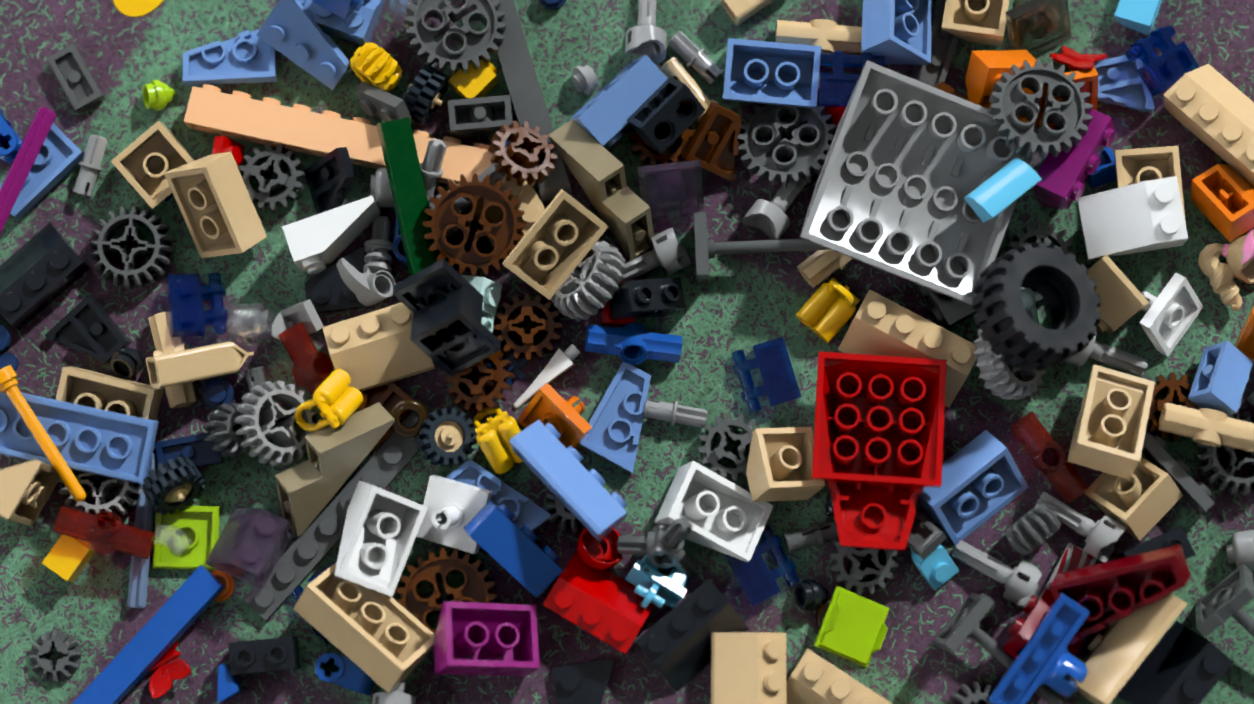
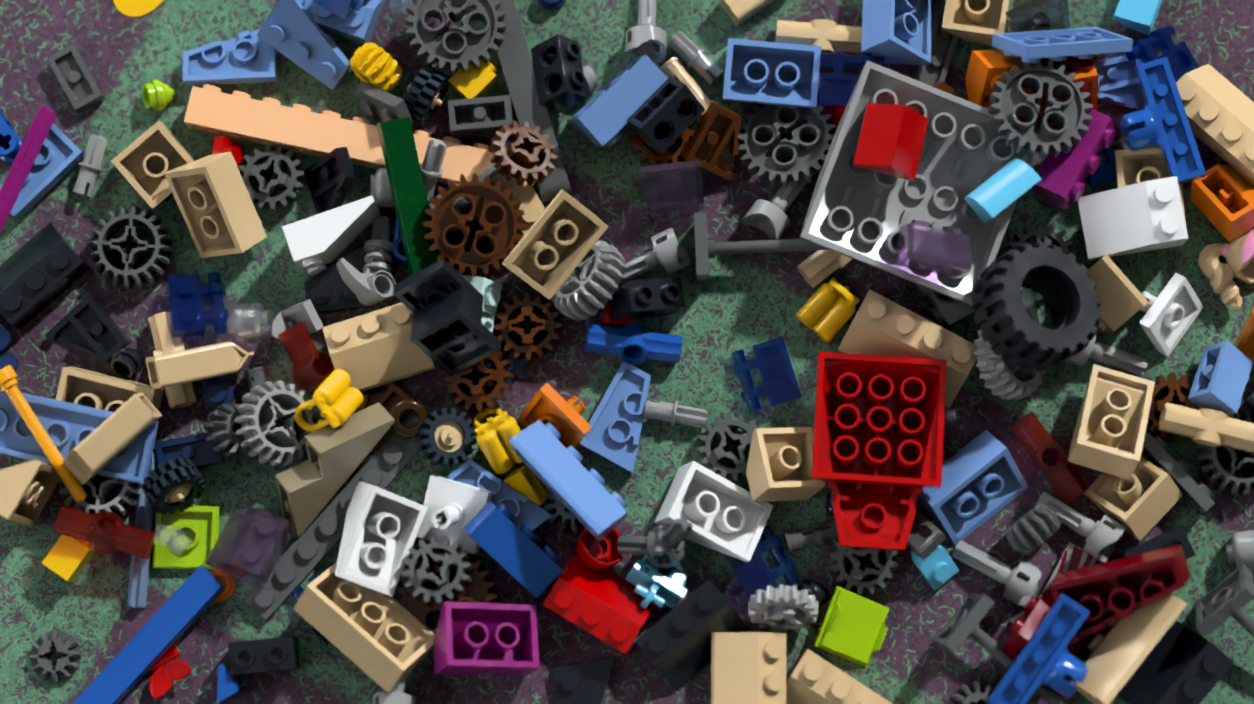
blue piece [315,653,375,695] -> none
white piece [513,344,581,409] -> none
dark tan slope [549,119,654,261] -> none
none -> tan piece [62,392,162,485]
none -> dark grey gear [401,535,473,607]
none -> yellow piece [503,465,547,506]
none -> black brick [531,34,587,112]
none -> light grey gear [748,584,818,633]
none -> red slope [852,103,929,181]
none -> clear purple slope [894,220,972,277]
none -> medium blue plate [992,27,1133,63]
none -> blue plate [1121,57,1206,184]

